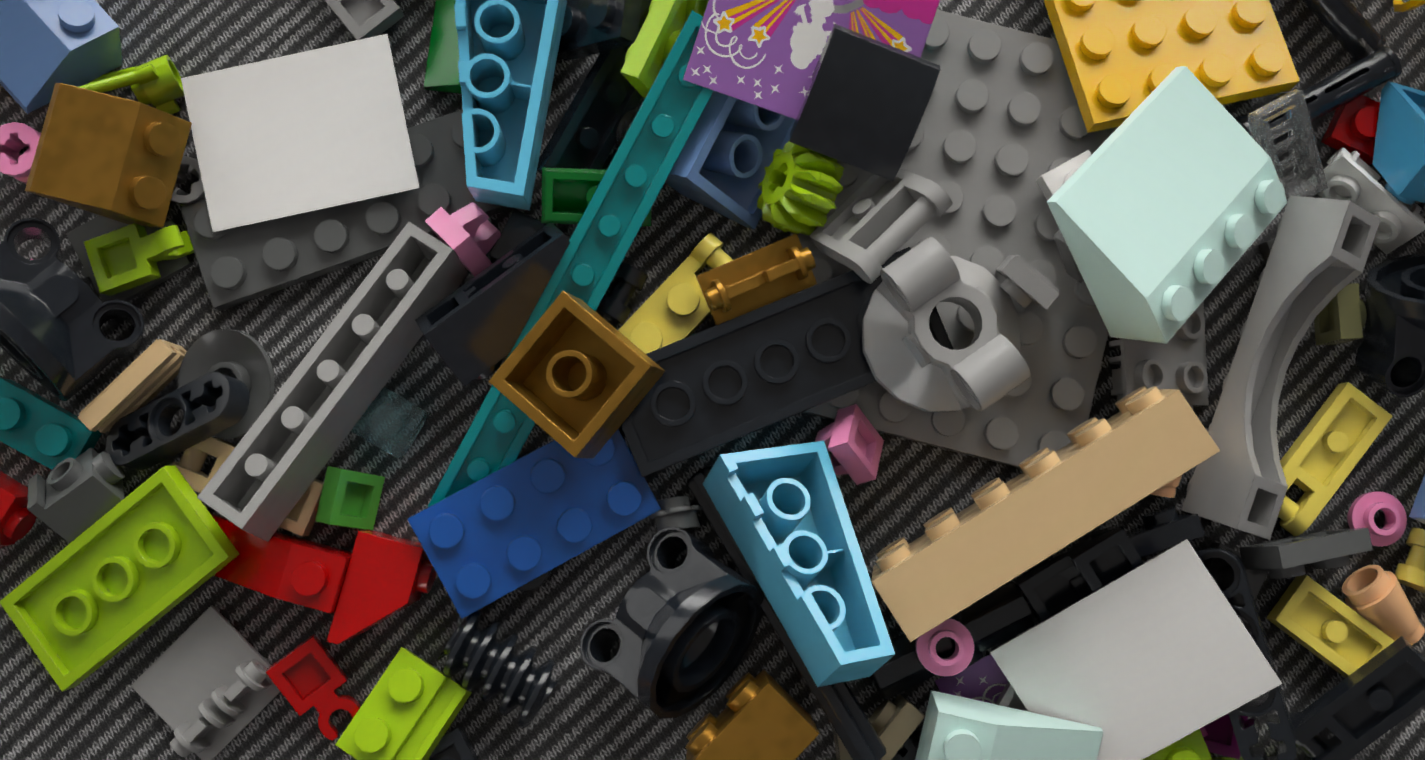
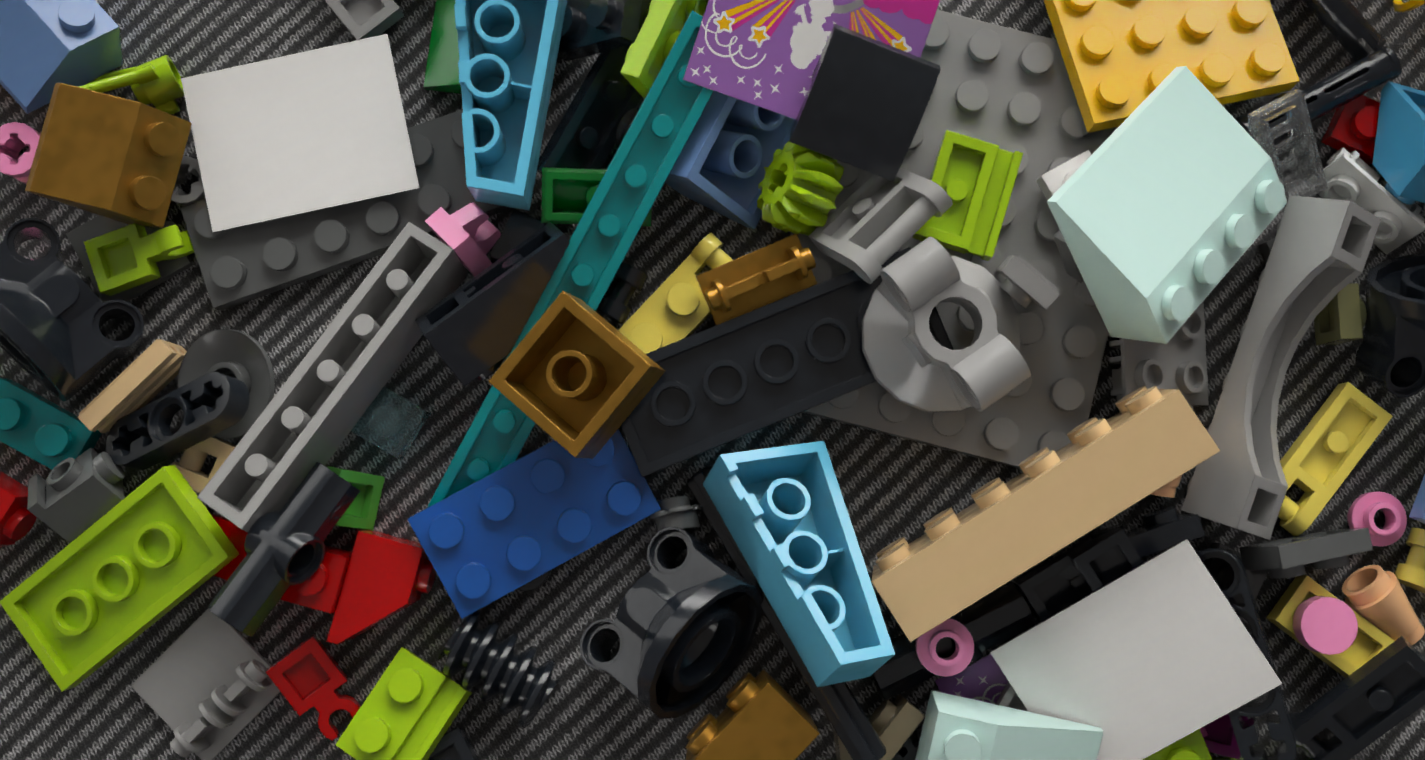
bright pink tile [815,404,884,485] -> none
none -> black piece [208,462,360,637]
none -> lime plate [912,130,1023,261]
none -> bright pink tile [1293,596,1358,655]

